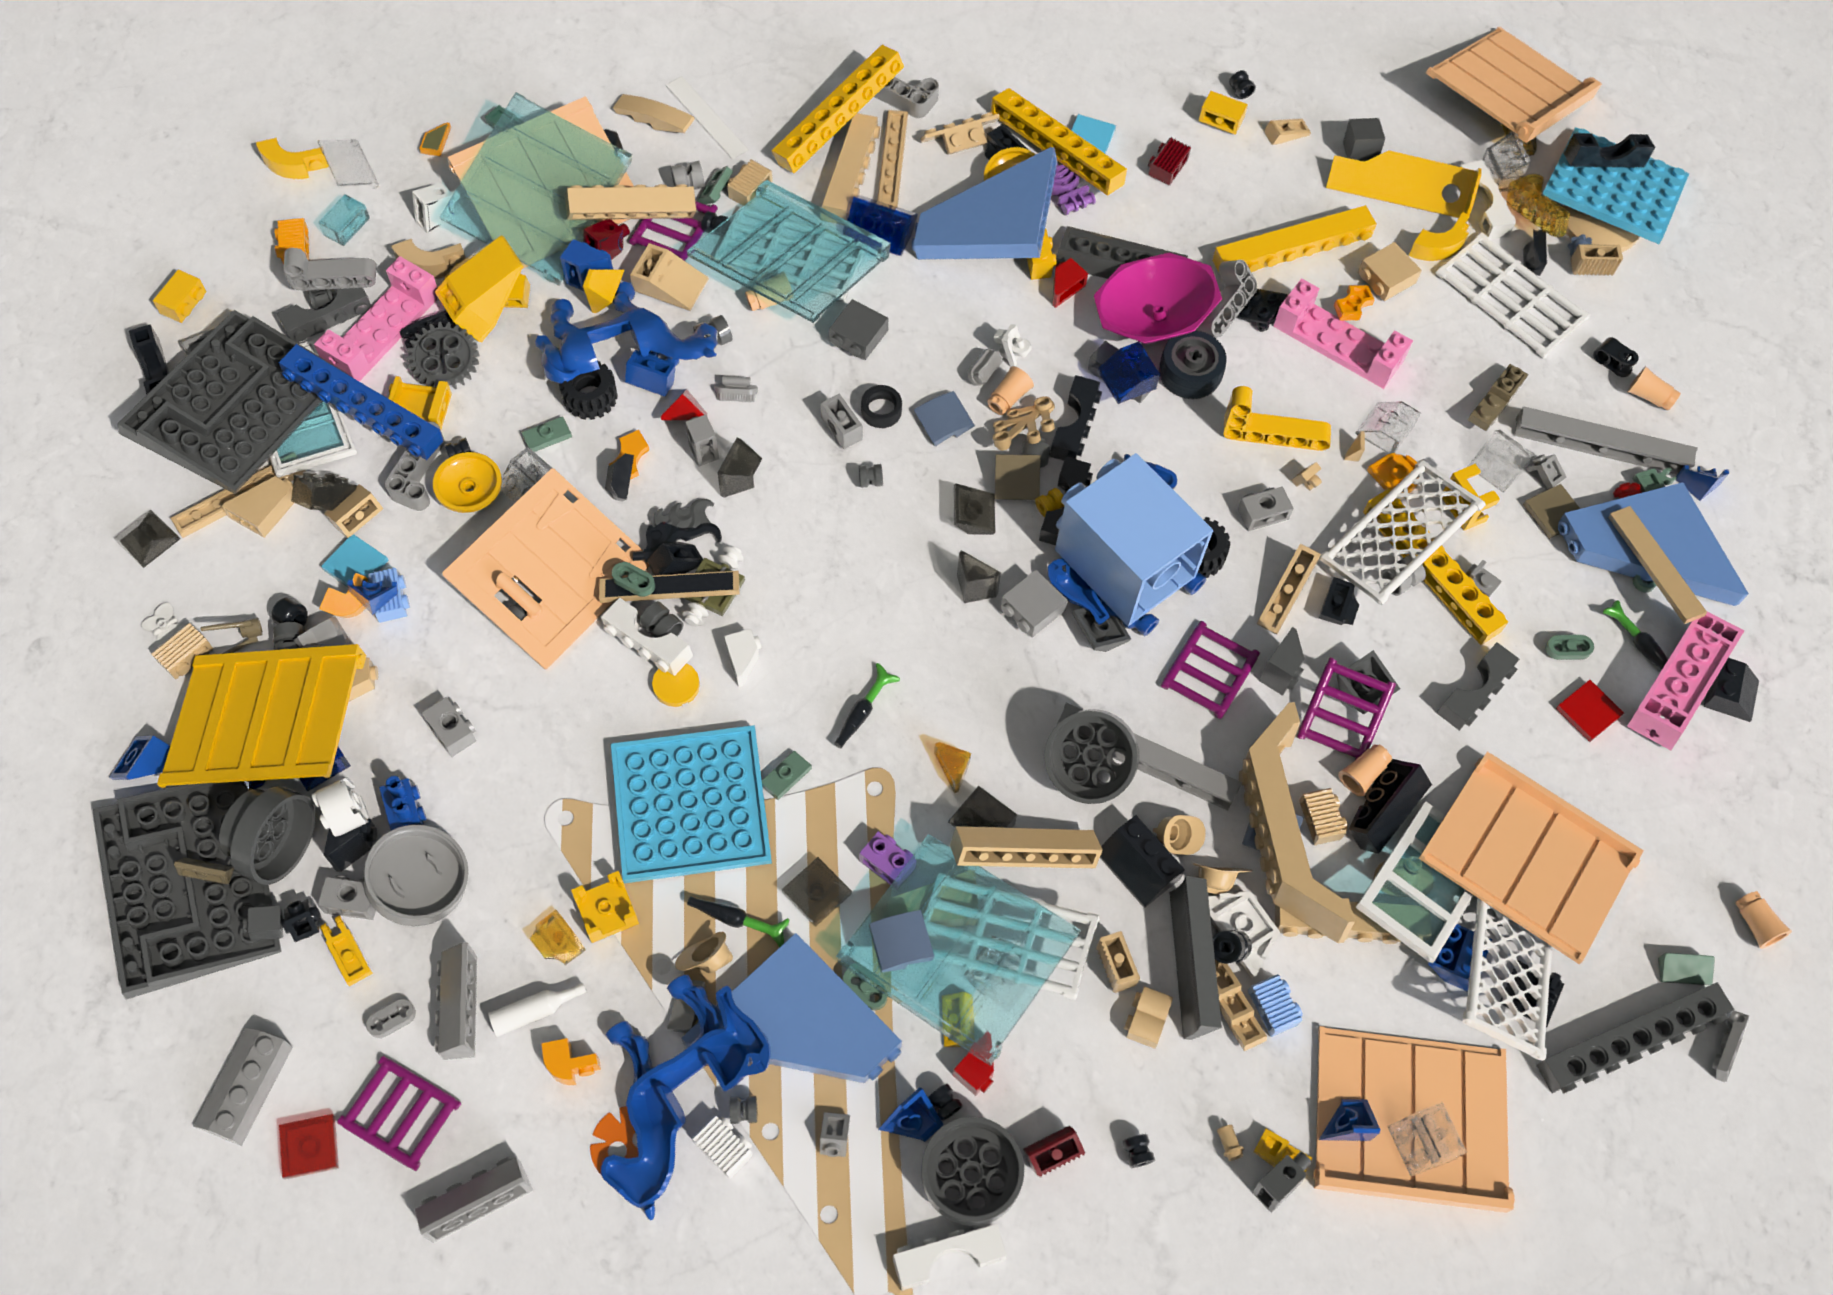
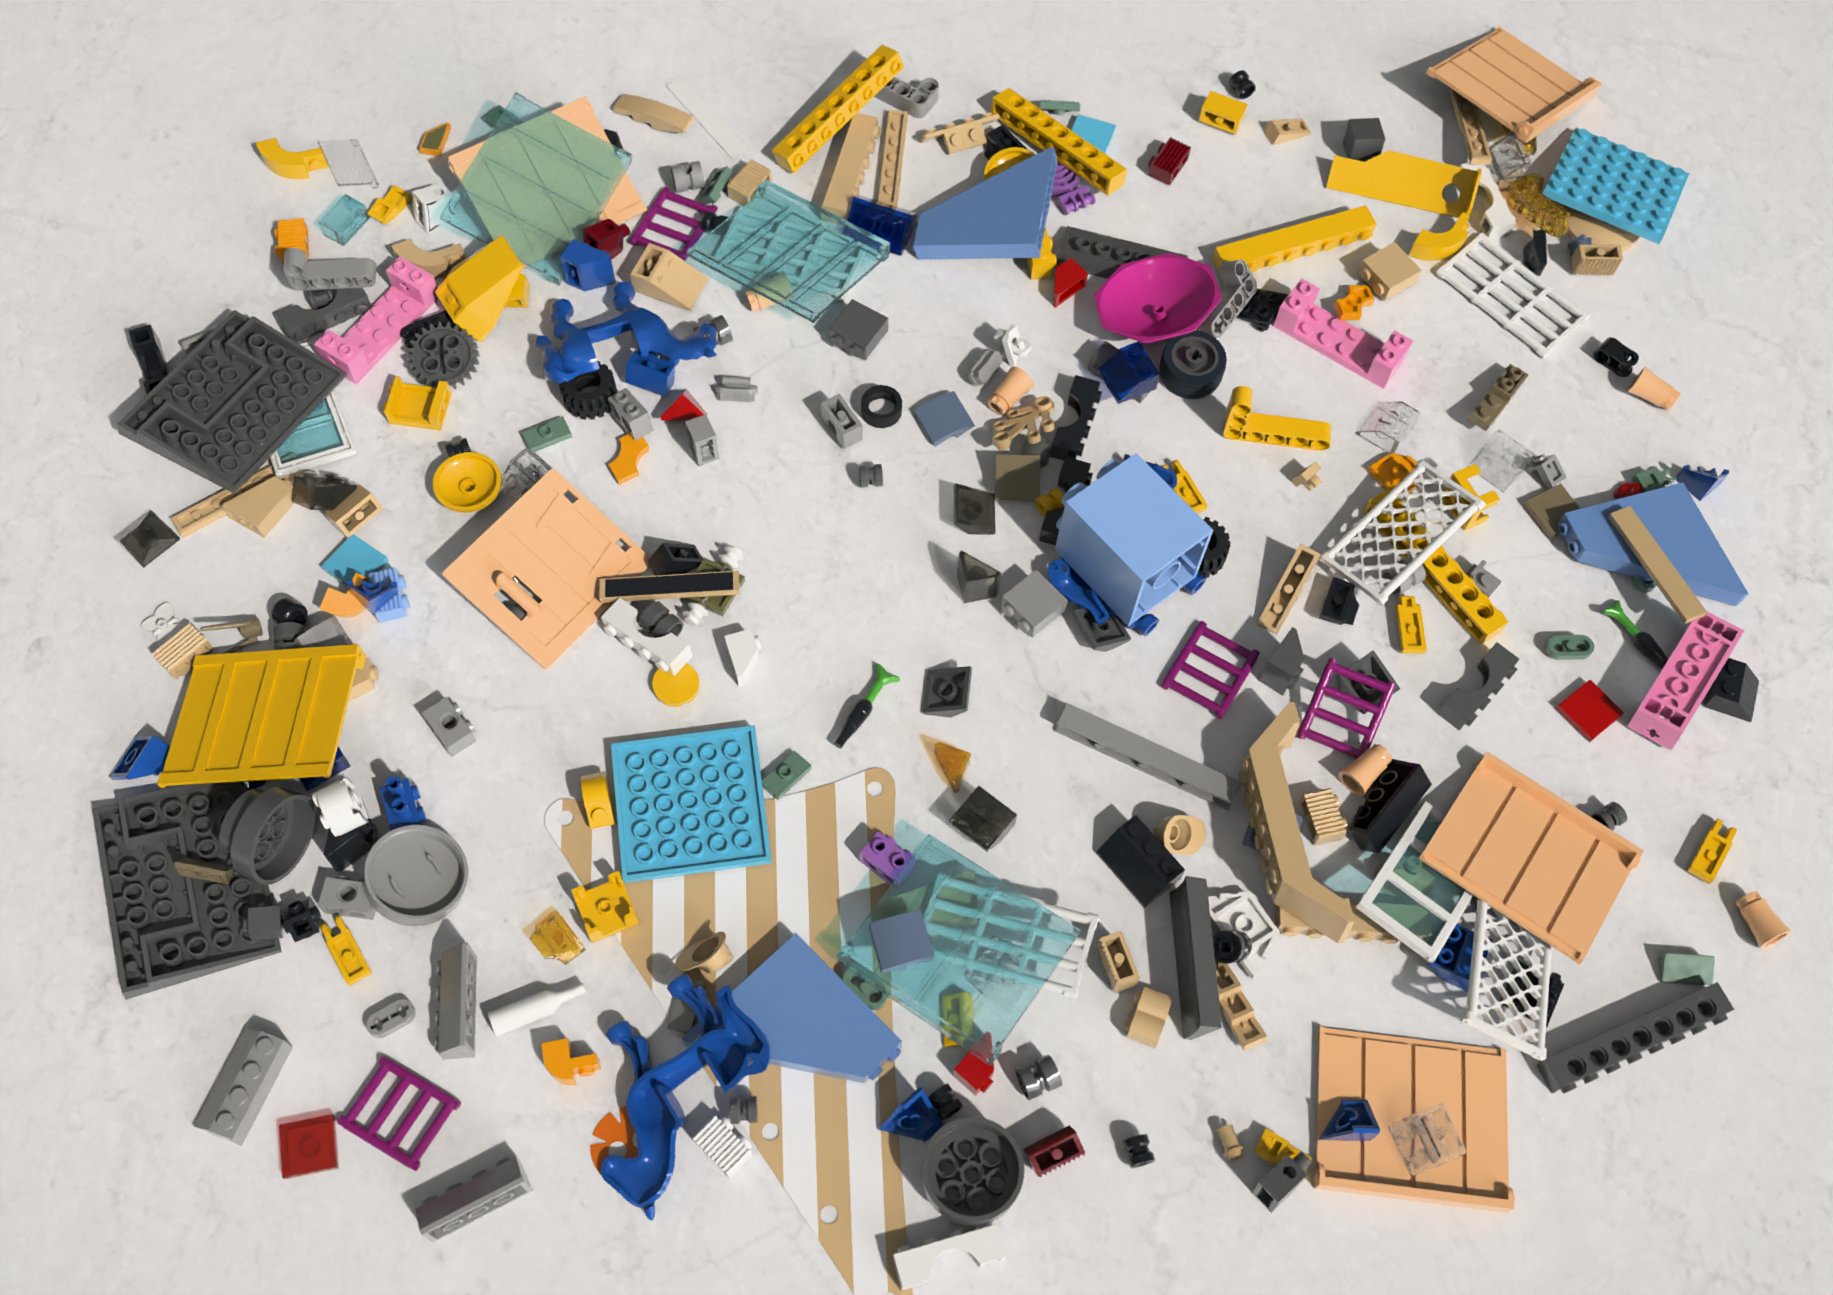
yellow brick [153,269,207,323] -> none
blue brick [279,344,443,460] -> none
light grey beam [385,422,444,511] -> none
tan brick [565,184,696,220] -> none
yellow slope [583,269,624,313] -> none
black slope [605,453,634,502] -> none
sand green plate [612,562,655,597] -> none
piece [632,499,722,562] -> none
black piece [687,896,789,948] -> none
clear smoke slope [717,437,763,497] -> none
clear smoke plate [781,857,852,927] -> none
light grey bracket [820,1112,850,1157] -> none
tan brick [950,826,1103,868] -> none
dark grey wheel [1044,709,1140,804] -> none
tan piece [1193,863,1253,894] -> none
light grey brick [1238,486,1294,531] -> none
light blue brick [1248,974,1302,1037] -> none
tan slope [1344,431,1365,461] -> none
light grey tile [1514,406,1698,474] -> none
black arch [1564,133,1655,168] -> none
light grey hinge [1712,1010,1749,1082] -> none
none -> yellow slope [367,185,413,225]
none -> yellow brick [580,771,615,829]
none -> light grey brick [607,388,654,441]
none -> dark grey slope [923,666,972,718]
none -> dark grey wheel [1015,1055,1062,1101]
none -> sand green plate [1039,100,1080,114]
none -> yellow hinge [1161,460,1208,513]
none -> yellow hinge [1395,596,1427,654]
none -> tan tile [1448,86,1492,164]
none -> dark grey wheel [1591,802,1628,831]
none -> yellow hinge [1687,818,1737,884]

